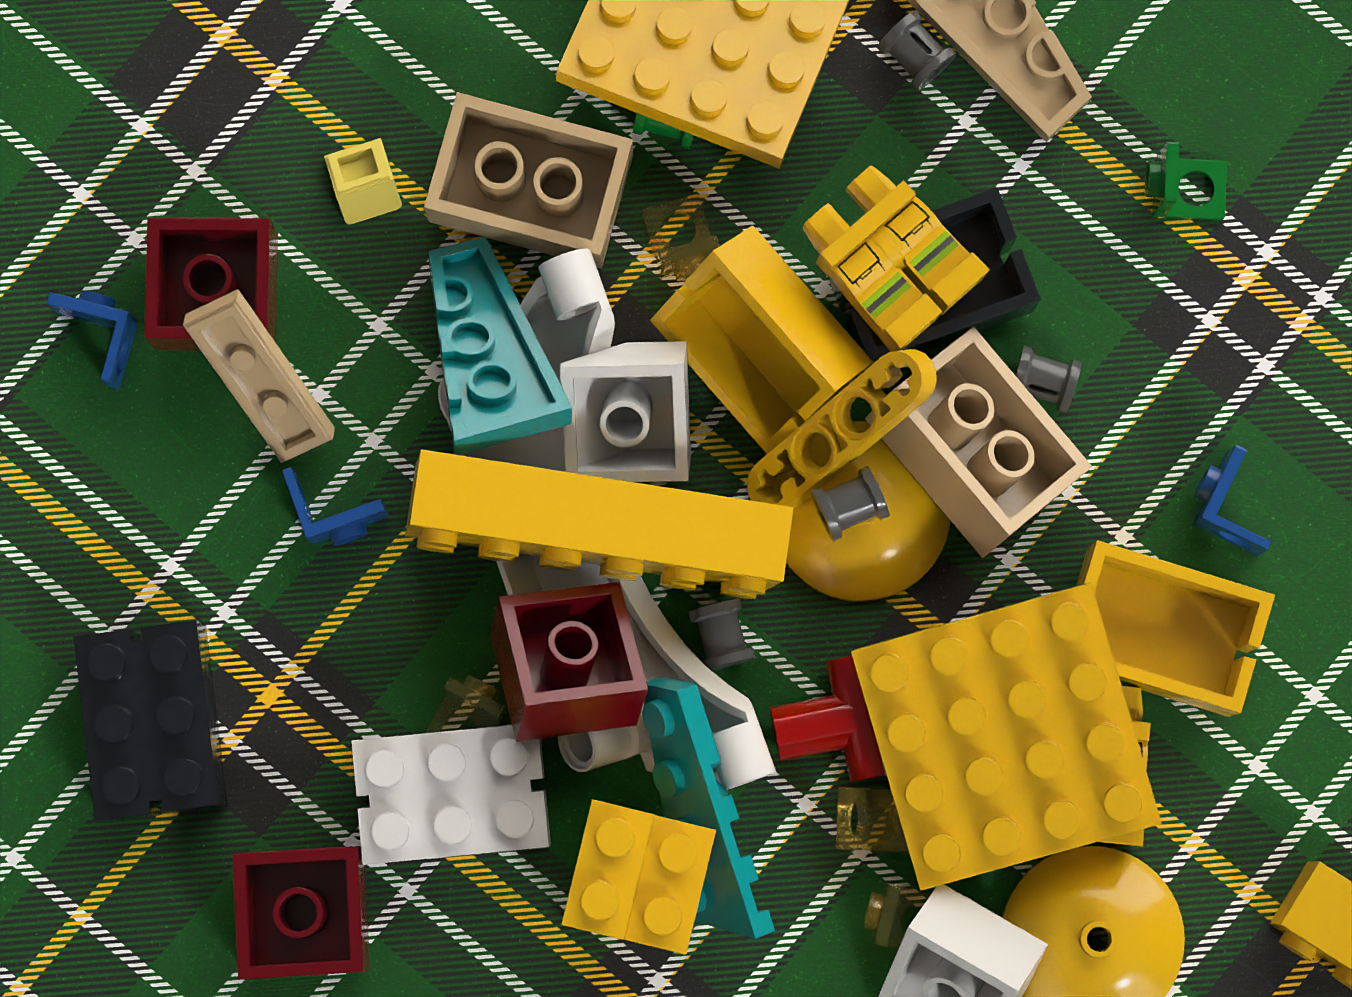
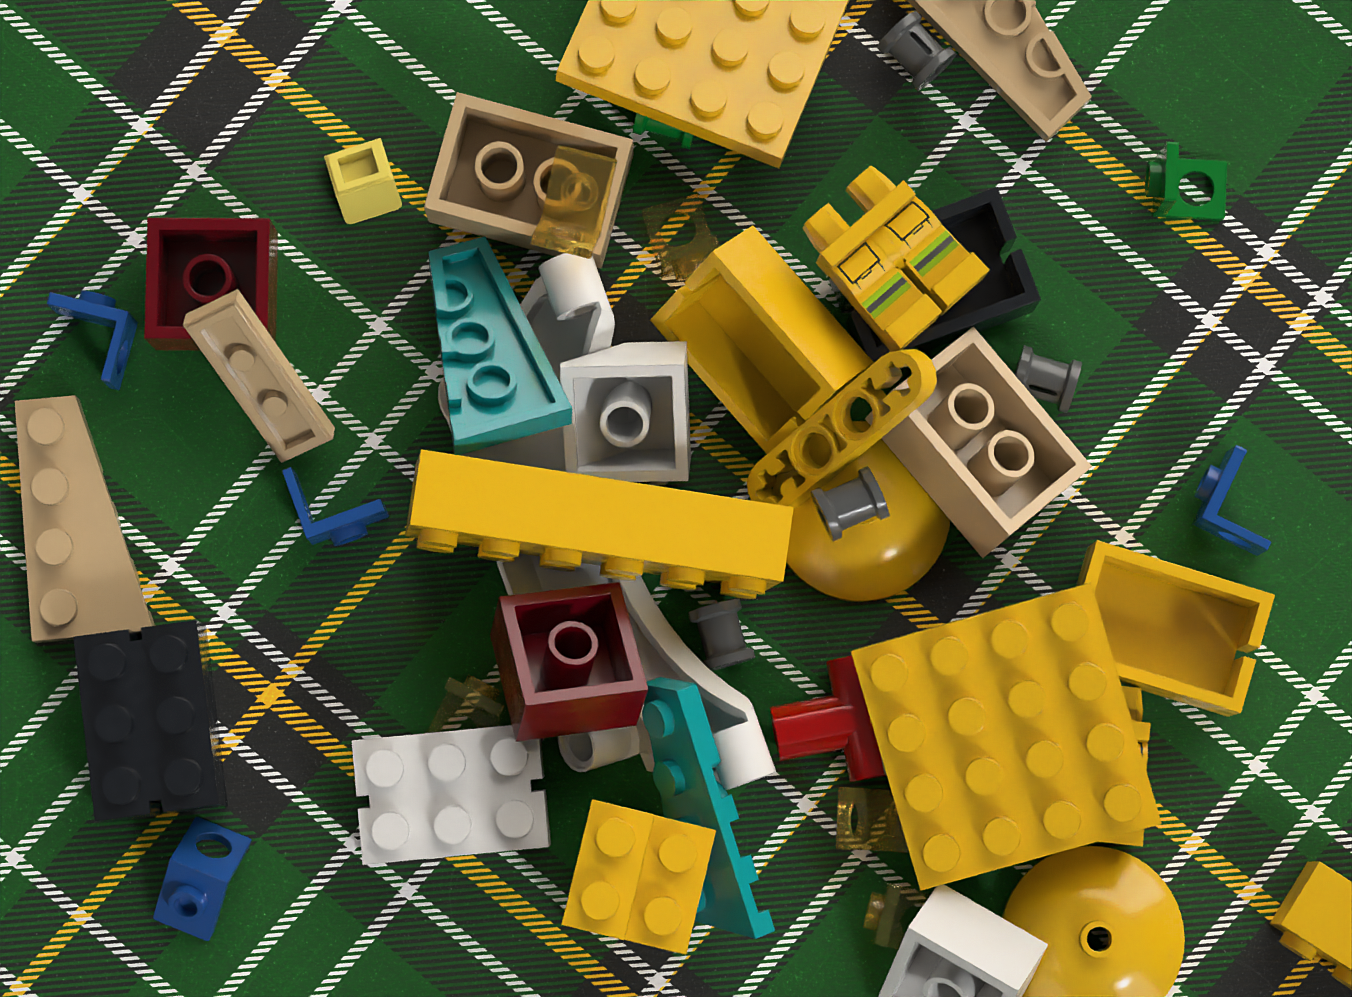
dark red brick [232,846,370,980] -> none
none -> tan wing [15,395,155,643]
none -> blue bracket [153,817,251,941]
none -> clear yellow bracket [531,145,617,259]

